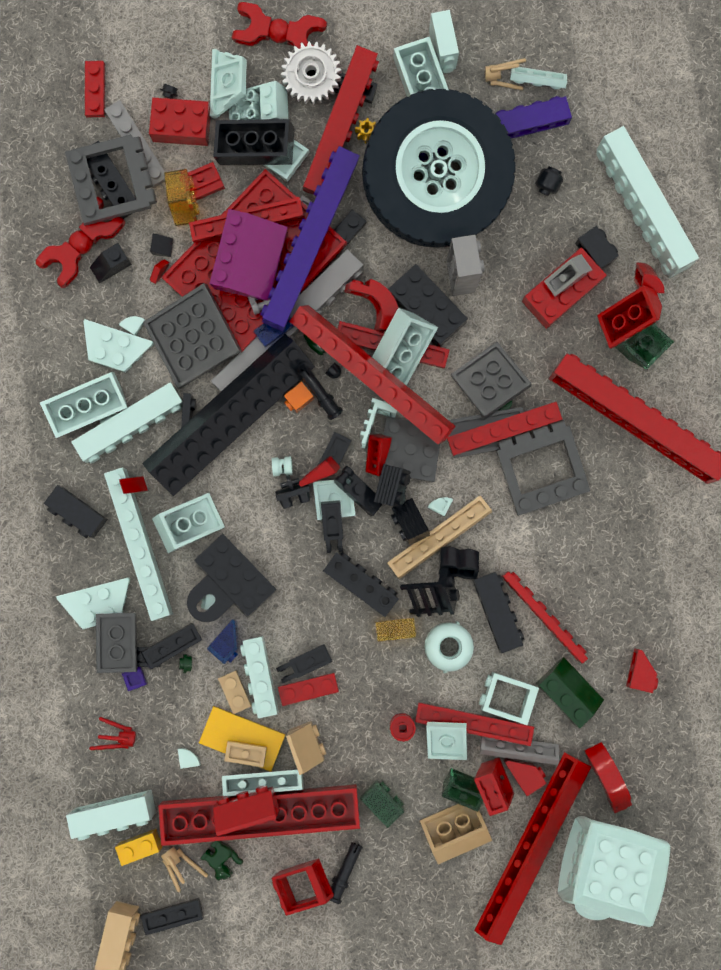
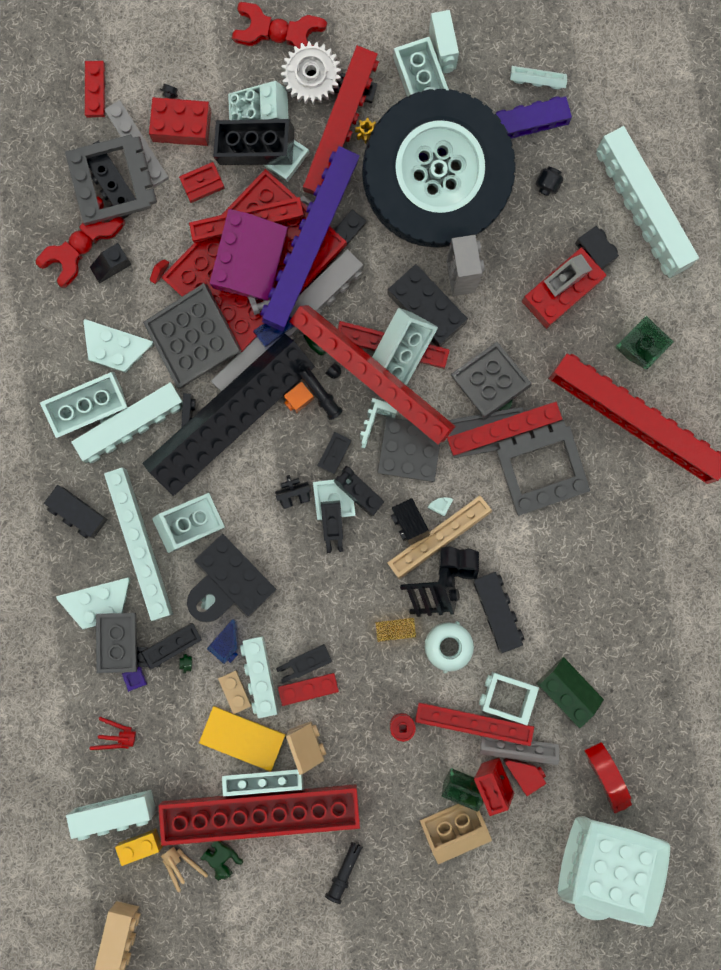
light aqua tile [119,316,145,336] -> none
red sticker [119,476,148,494] -> none
black plate [141,898,204,936] -> none
black slope [150,233,173,257] -> none
clear yellow brick [164,169,200,226] -> none
light aqua tile [178,748,201,769] -> none
light aqua wing [210,49,247,119] -> none
red slope [213,785,280,836] -> none
tan plate [224,740,267,768] -> none
red window [271,858,334,916] -> none
light aqua wheel [272,456,293,477] -> none
red slope [299,456,340,487] -> none
black brick [323,552,399,617] -> none
red arch [344,279,398,332] -> none
clear green brick [360,780,405,828] -> none
red slope [366,434,392,476] -> none
black brick [374,464,411,509] -> none
light aqua plate [426,722,467,760] -> none
red brick [474,752,591,945] -> none
tan plant [485,58,526,90] -> none
red plate [501,571,588,664] -> none
red slope [597,286,662,349] -> none
red slope [626,648,658,693] -> none
red brick [634,262,664,293] -> none

